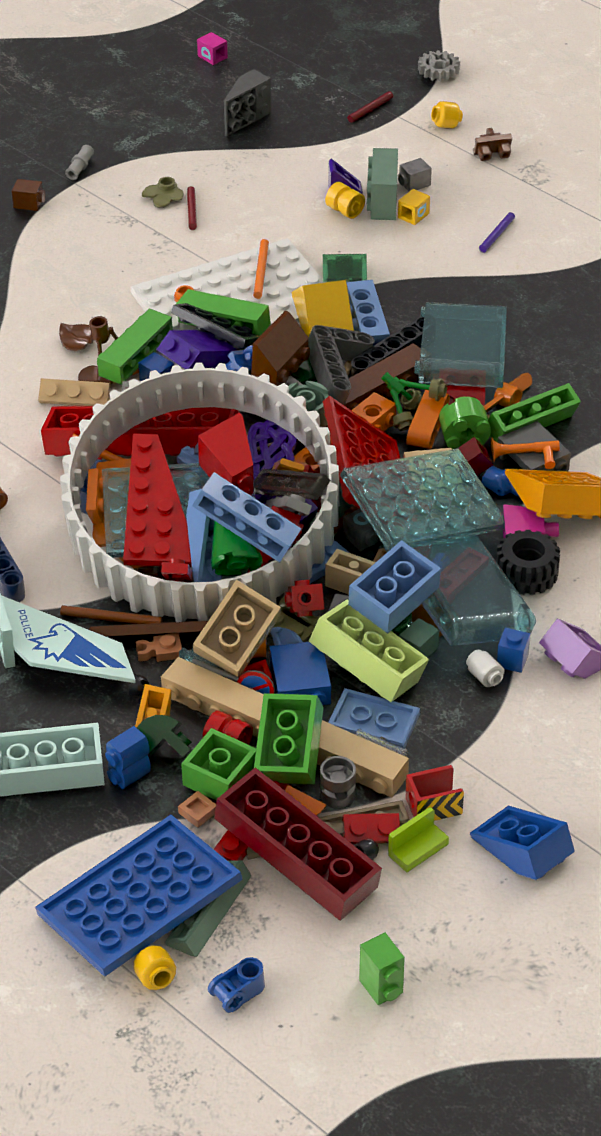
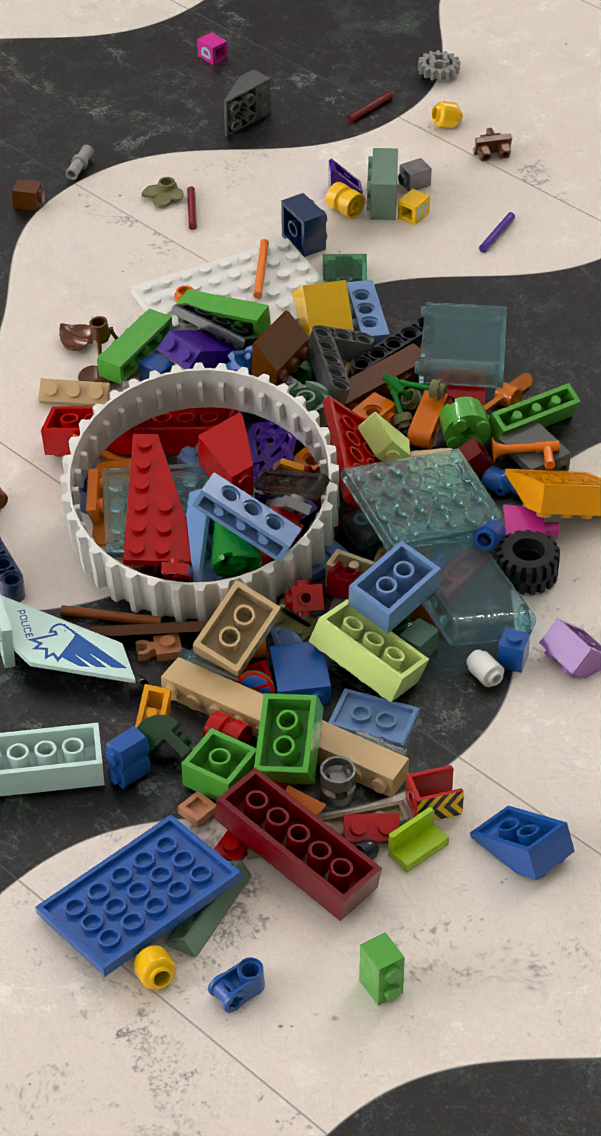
none -> dark blue brick [281,193,327,257]
none -> dark red brick [326,561,363,600]
none -> yellowish green slope [358,412,410,470]
none -> blue brick [475,520,506,550]

